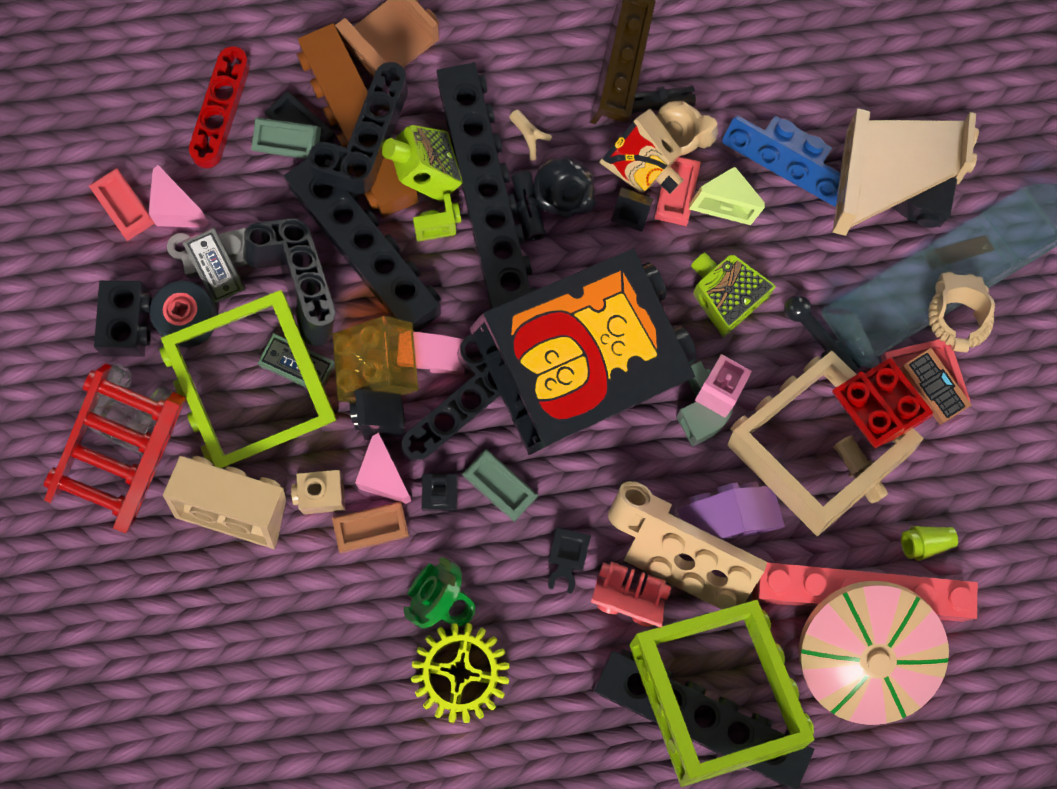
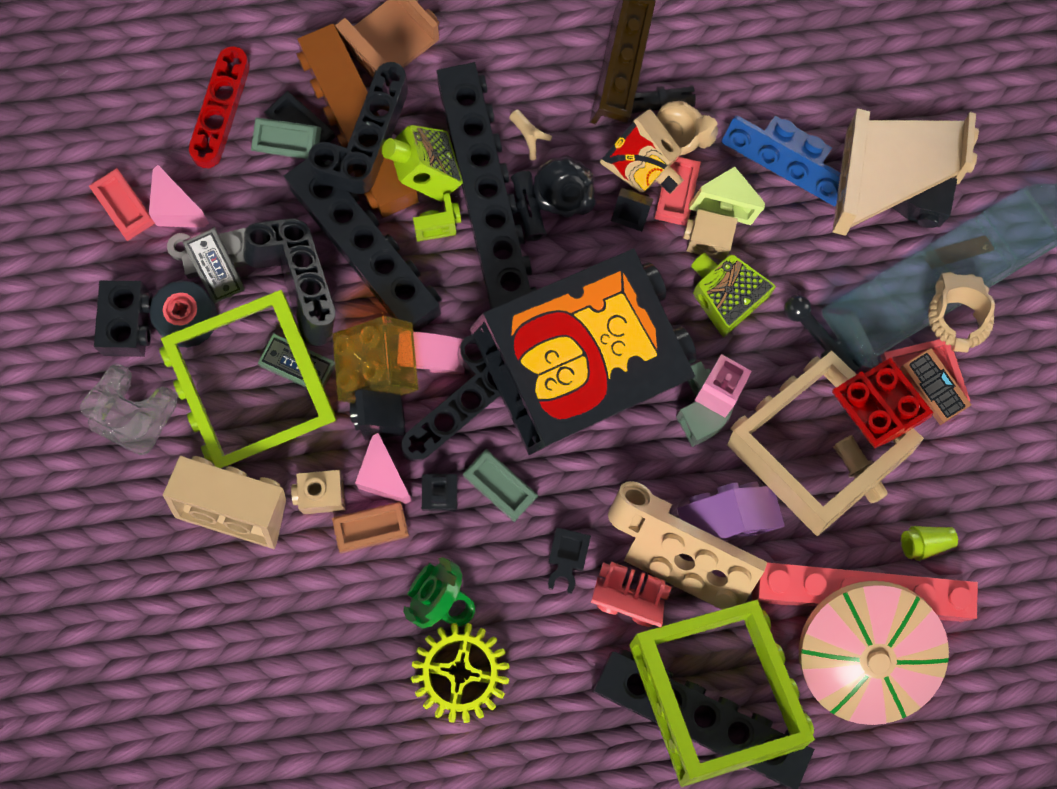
red fence [43,363,187,534] -> none
none -> tan brick [683,209,738,260]

